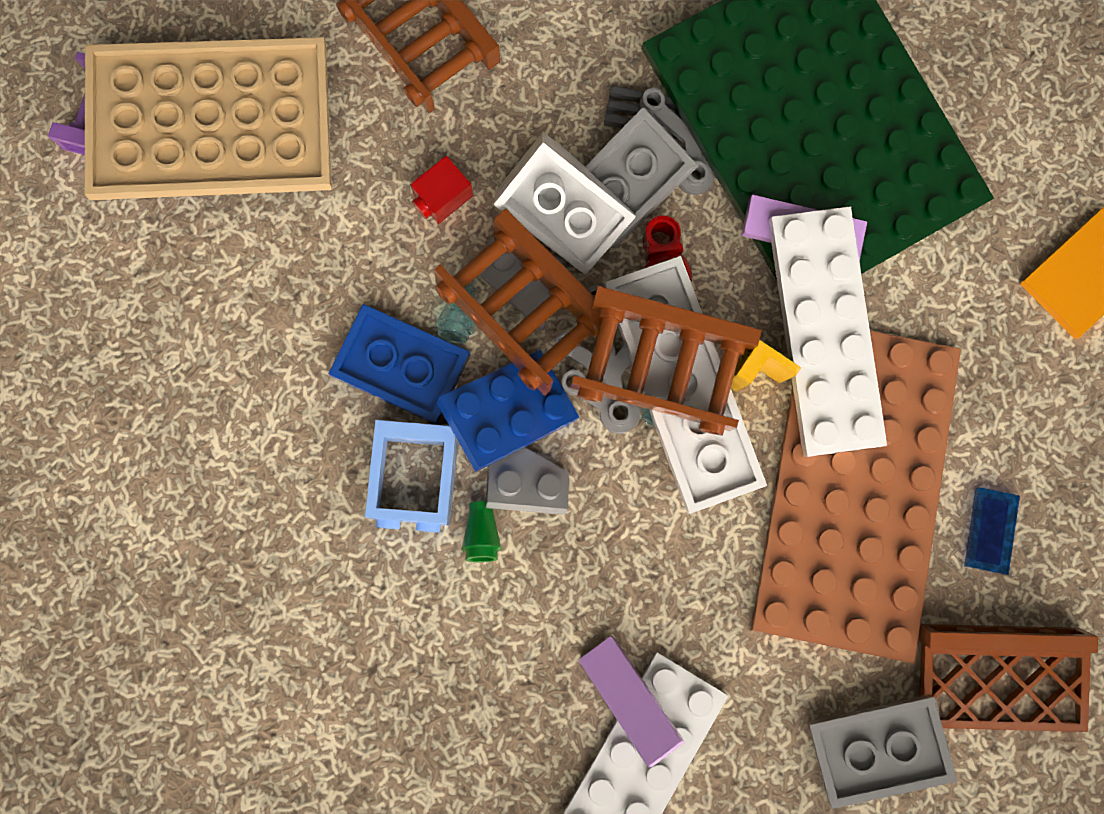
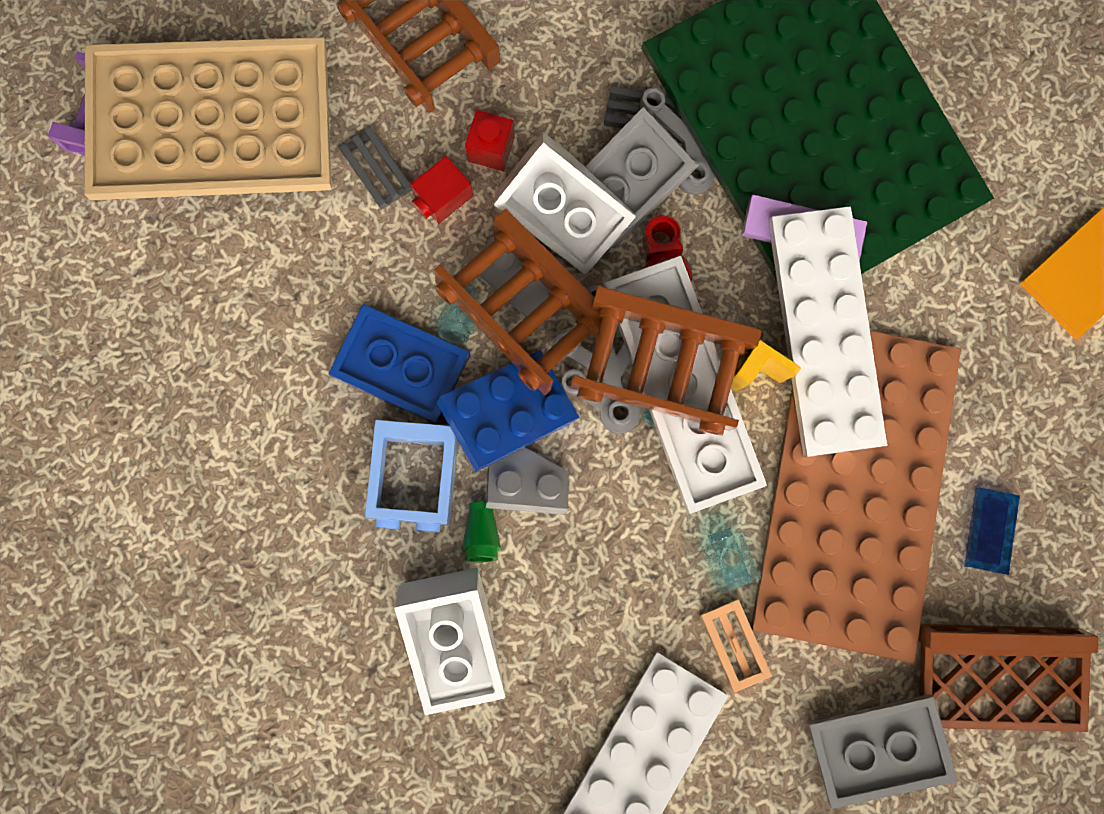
lavender tile [579,636,685,767] -> none
none -> dark grey tile [338,126,412,210]
none -> white slope [394,568,505,715]
none -> red brick [465,110,515,172]
none -> light nougat tile [700,599,772,693]
none -> clear light blue brick [701,528,761,593]

